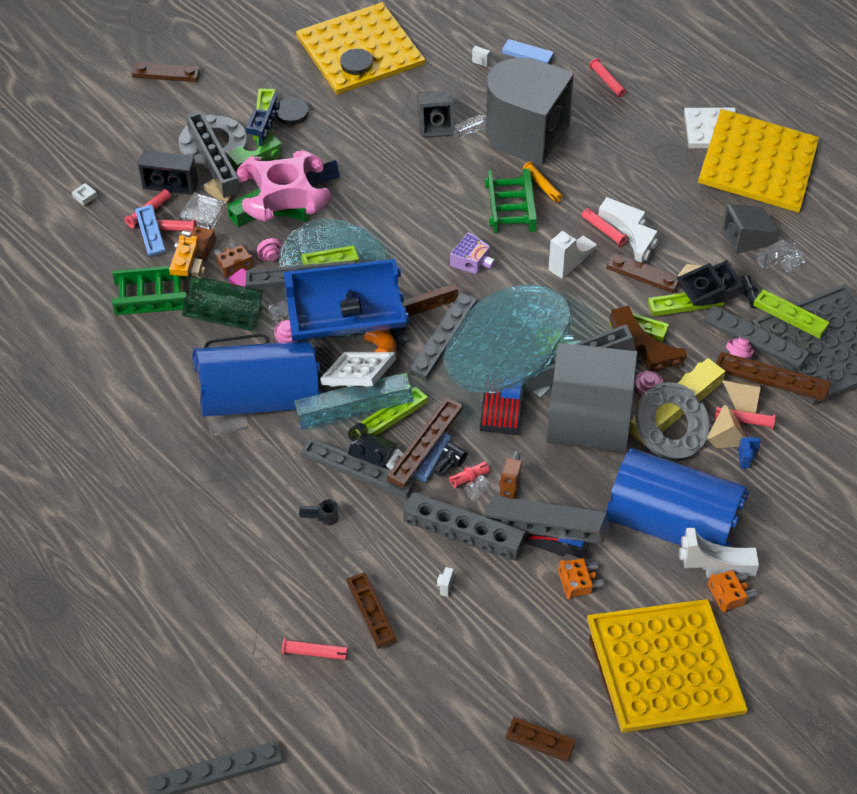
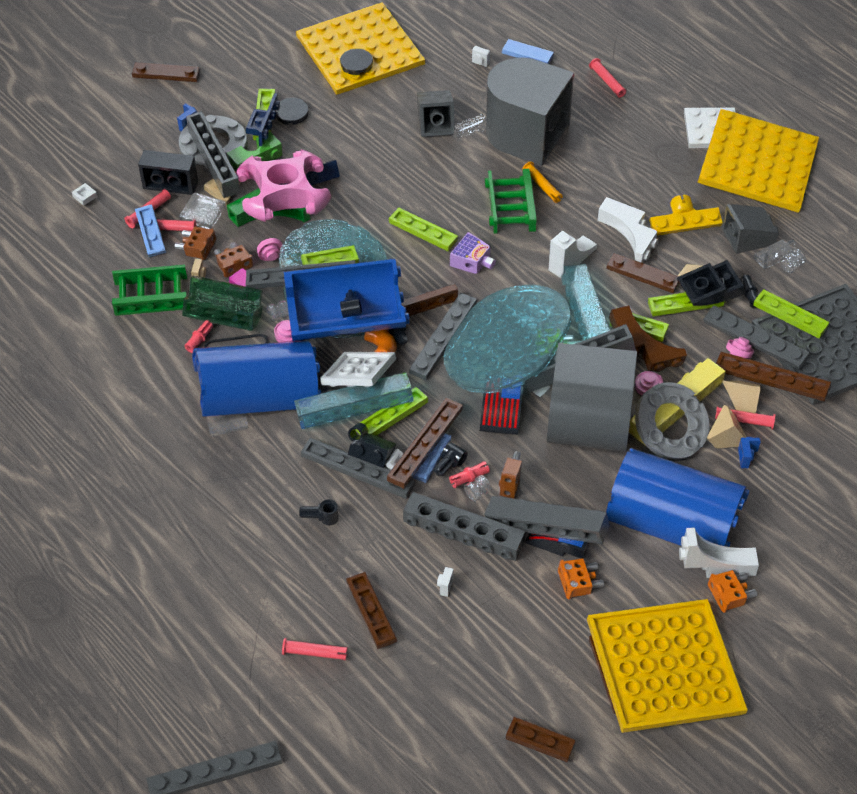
light orange plate [169,235,199,276] -> none
coral pin [582,208,628,247] -> none
none -> blue bracket [177,103,197,132]
none -> coral axle [184,320,213,353]
none -> lime plate [389,207,458,251]
none -> clear light blue brick [561,264,610,341]
none -> yellow plate [649,194,723,236]

